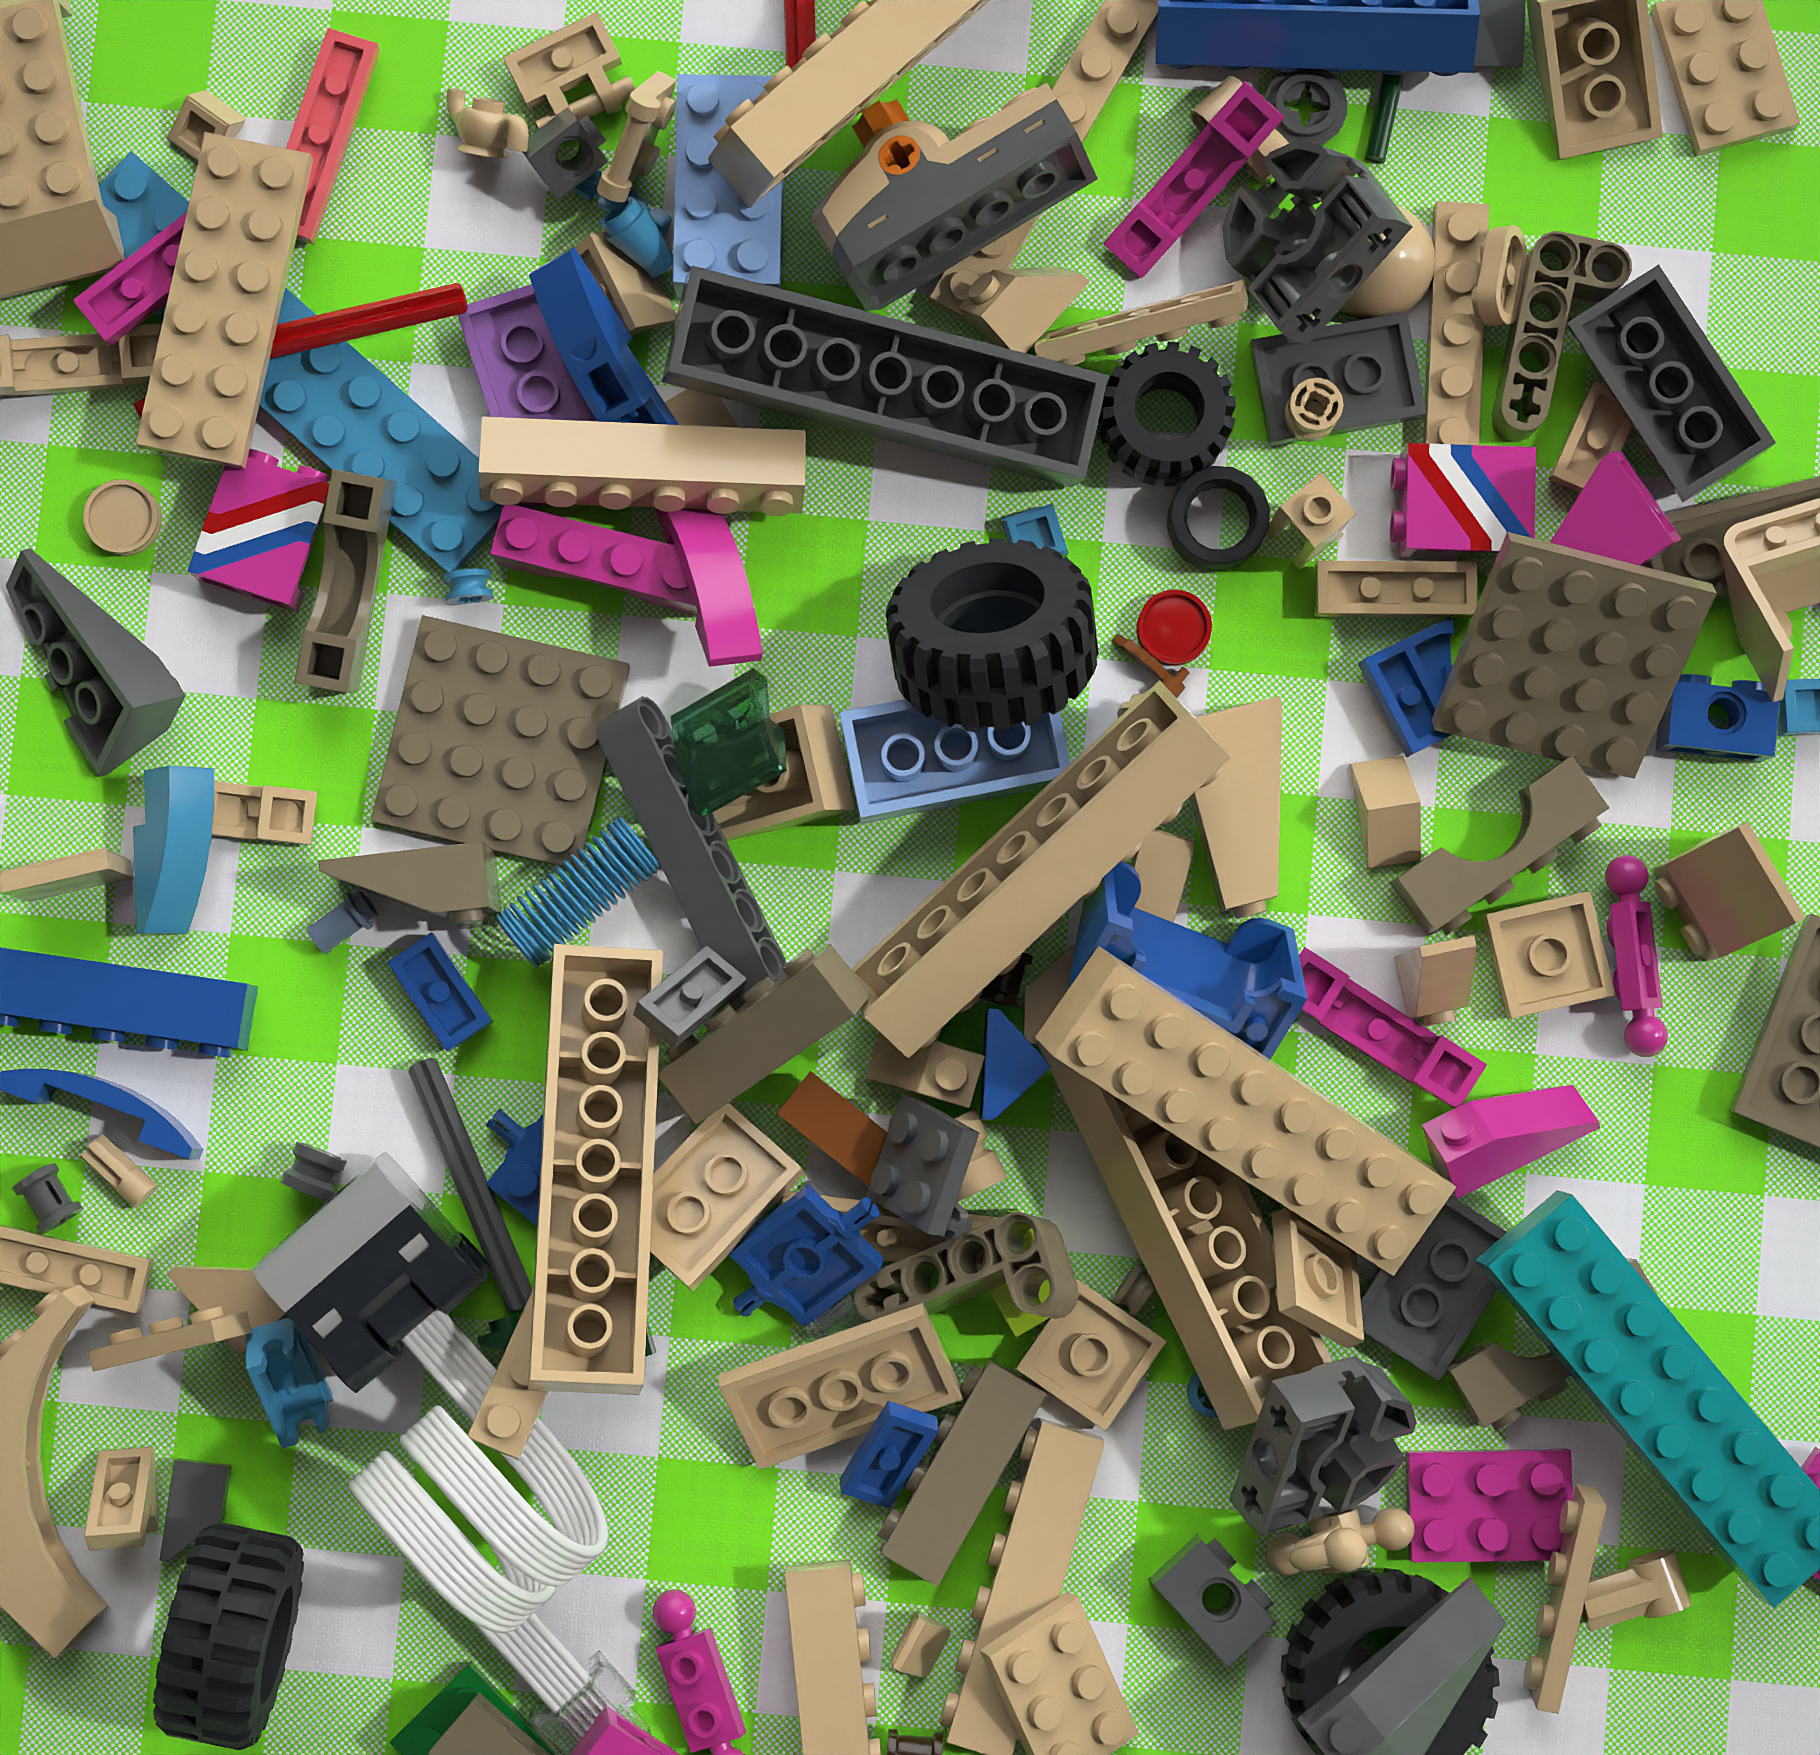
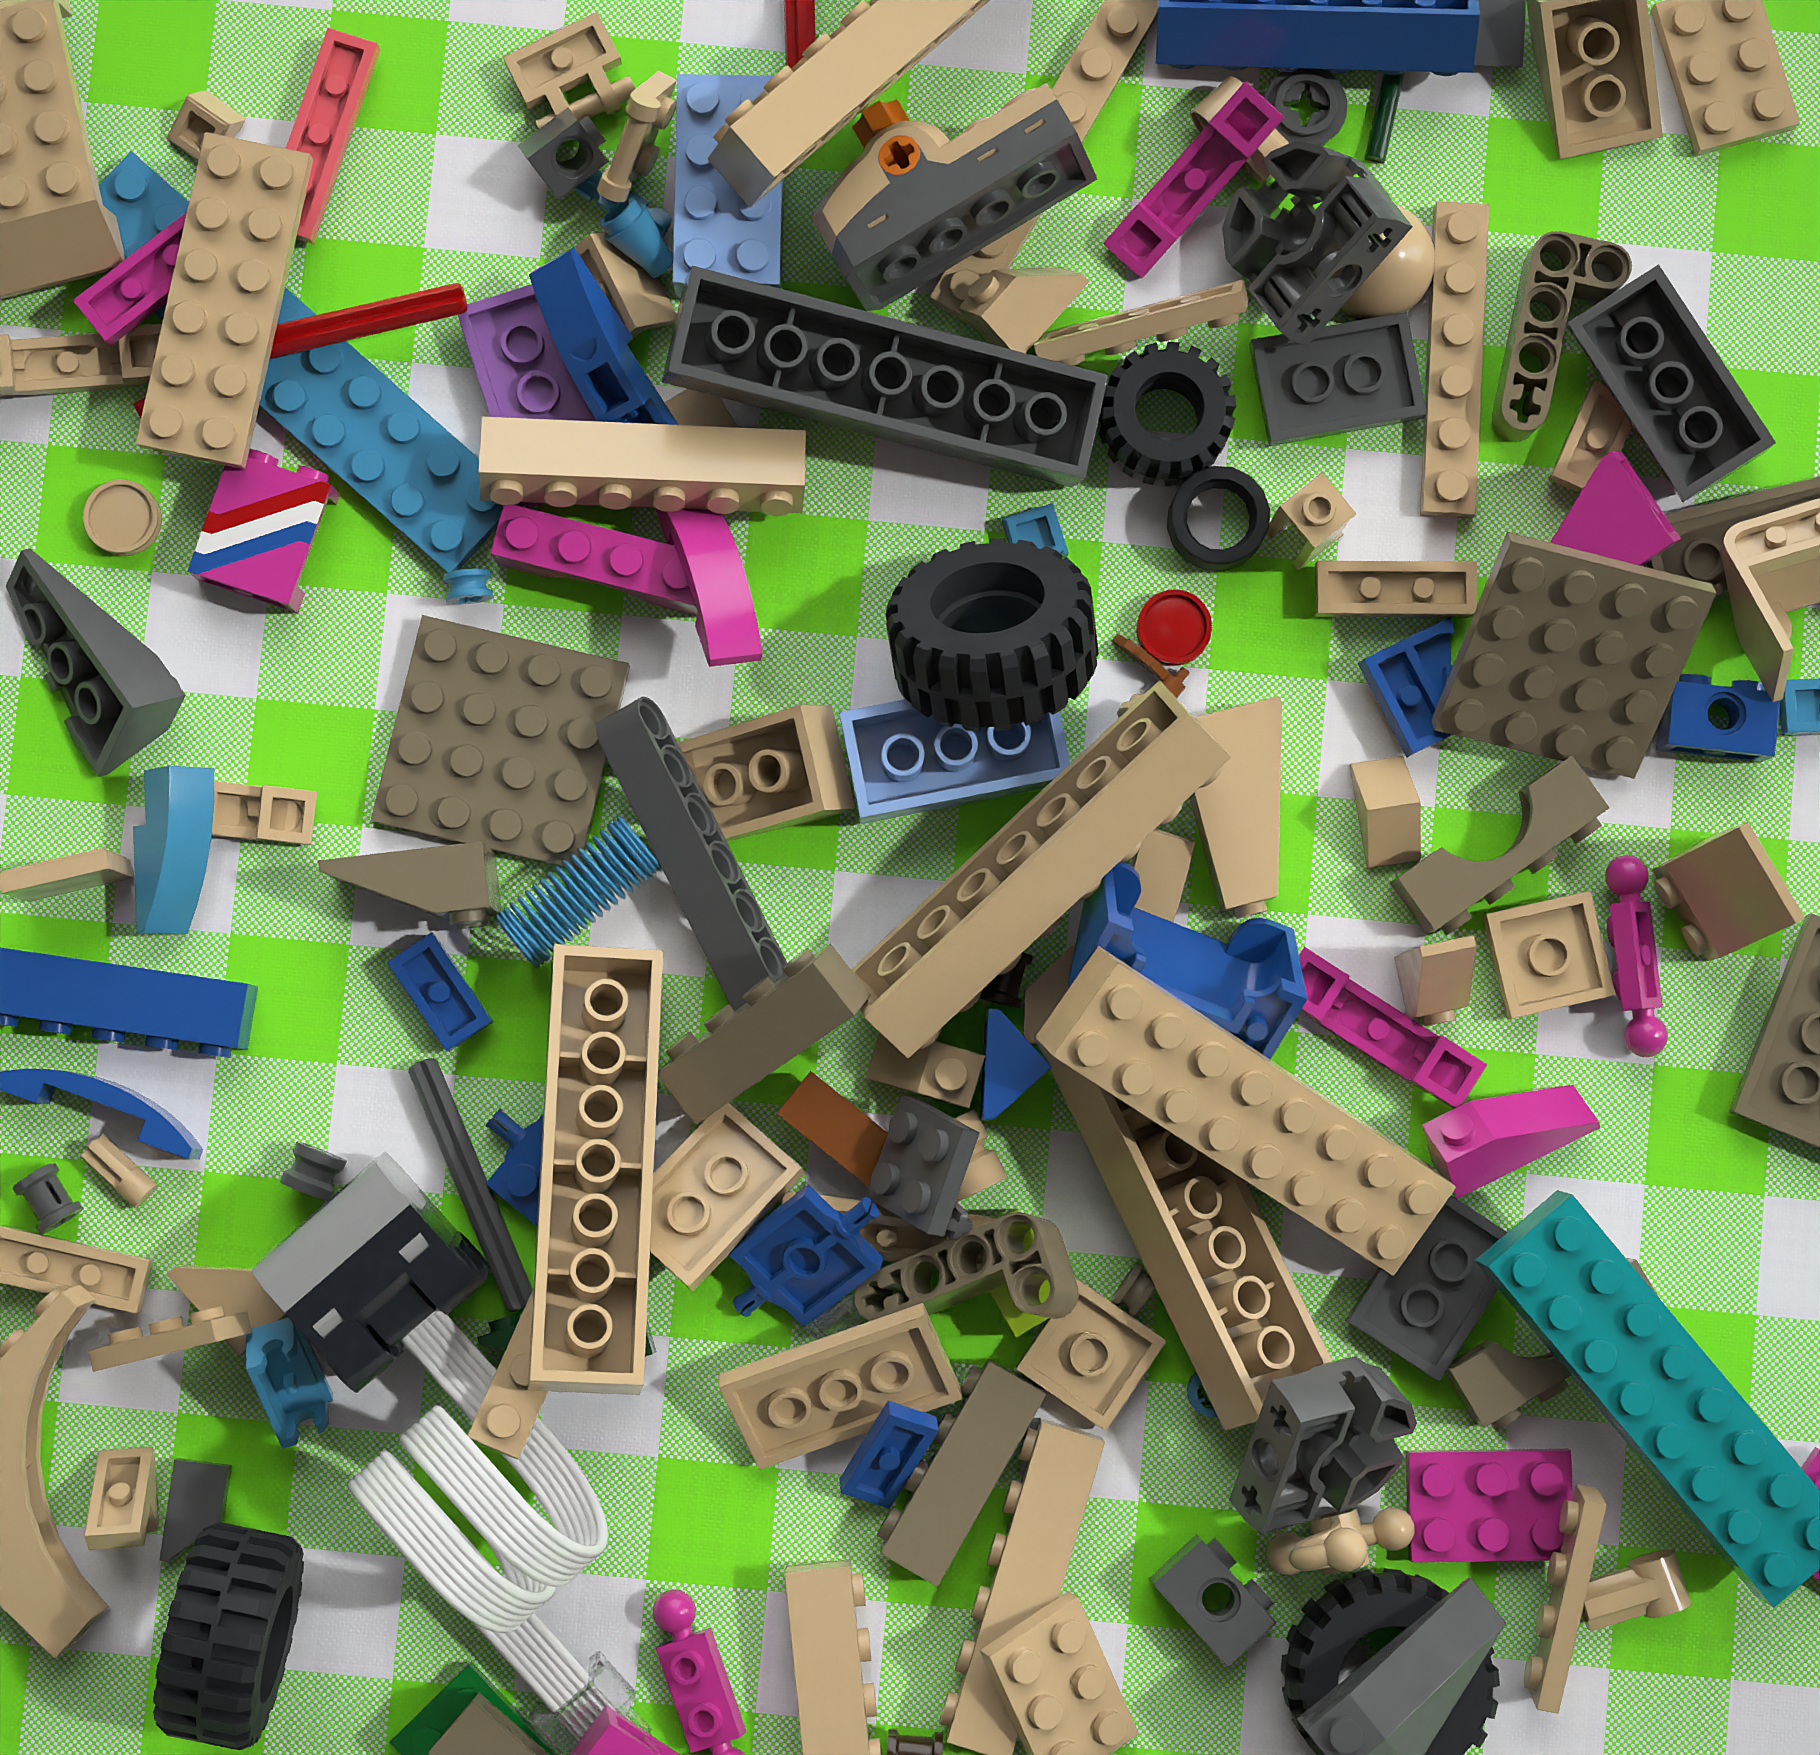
dark tan arch [294,469,396,693] -> none
sand blue pin [306,890,379,955] -> none
tan piece [447,88,529,158] -> none
plate [633,946,747,1049] -> none
clear green slope [671,668,787,818] -> none
tan slope [891,1611,951,1677] -> none
tan plate [1272,1208,1364,1348] -> none
tan wheel [1284,378,1344,442] -> none
panel [1390,443,1536,558] -> none
tan plate [1472,225,1527,327] -> none

